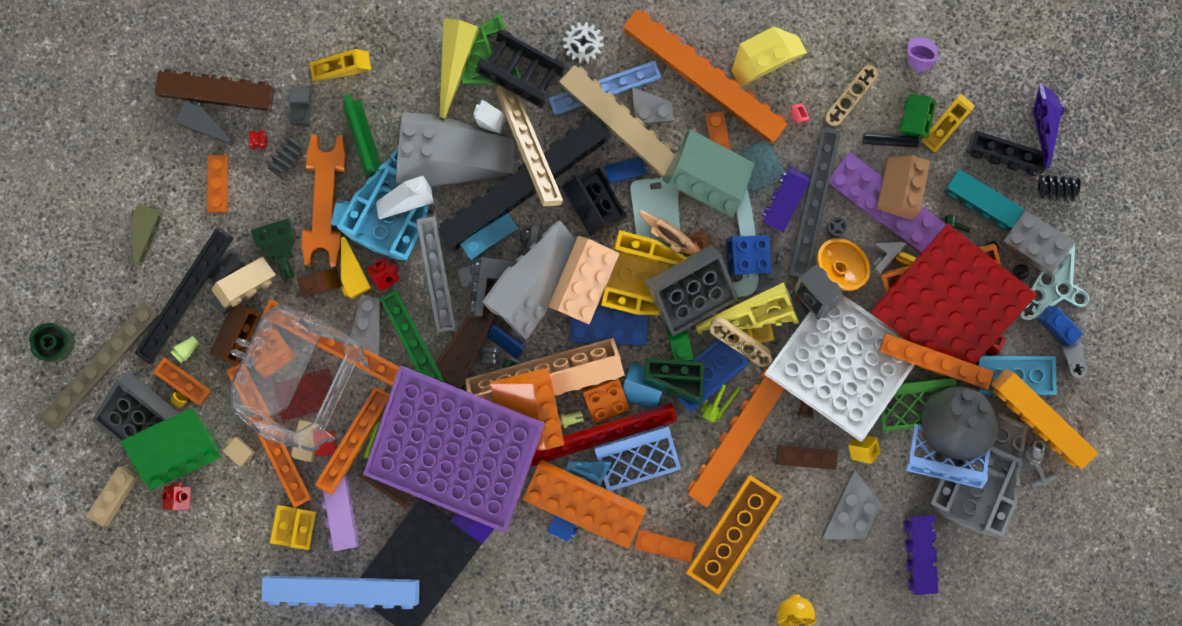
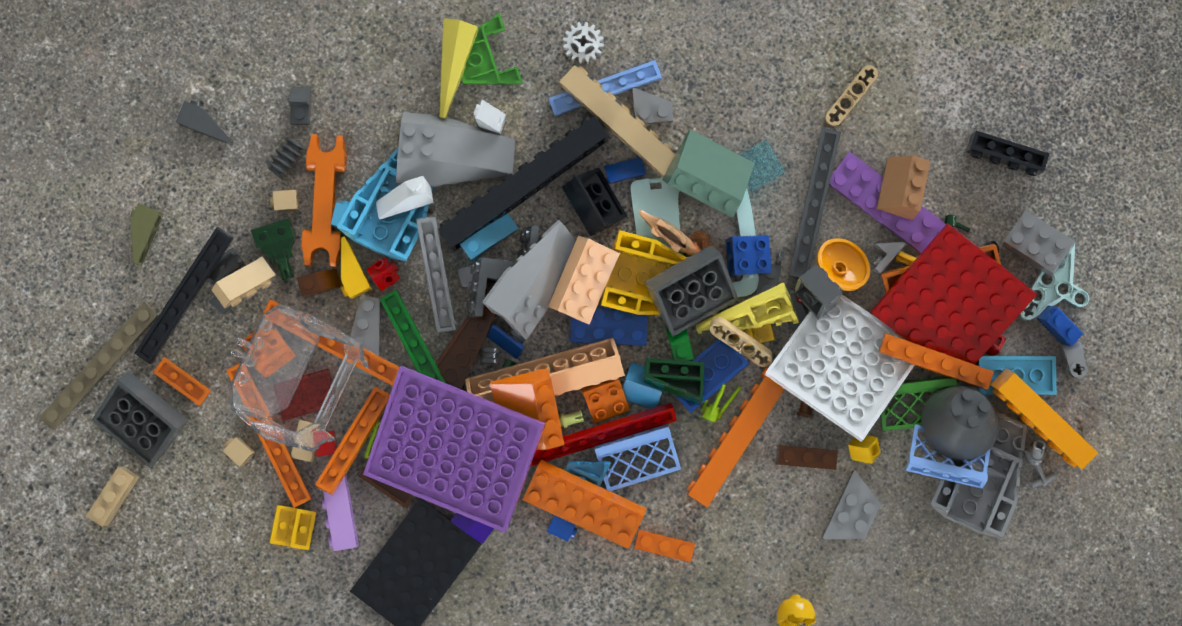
dark green brick [29,323,75,363] -> none
green slope [121,407,221,490] -> none
reddish brown brick [155,69,275,112] -> none
red brick [162,482,191,510] -> none
yellow hinge [170,391,188,408] -> none
yellowish green cone [171,336,200,363] -> none
orange plate [207,155,228,213] -> none
reddish brown brick [209,304,261,366] -> none
red wheel [249,130,267,150] -> none
light blue brick [262,575,419,609] -> none
yellow slope [309,49,371,81] -> none
green fence [342,94,382,178] -> none
black fence [476,29,566,109] -> none
tan plate [495,85,563,207] -> none
orange brick [622,9,788,145] -> none
light orange brick [685,475,782,595] -> none
orange plate [704,111,731,150] -> none
light yellow wedge [731,26,807,87] -> none
dark purple wedge [762,166,811,233] -> none
coral slope [791,103,810,123] -> none
dark grey wheel [826,217,847,238] -> none
black axle [862,133,919,148] -> none
green brick [900,94,936,139] -> none
dark purple wedge [903,515,938,595] -> none
medium lavender piece [907,37,938,74] -> none
yellow slope [921,94,975,153] -> none
teal brick [944,169,1025,231] -> none
black hinge [1013,264,1029,280] -> none
dark purple wedge [1032,84,1064,169] -> none
black piece [1037,175,1081,202] -> none
none -> tan brick [270,190,300,213]

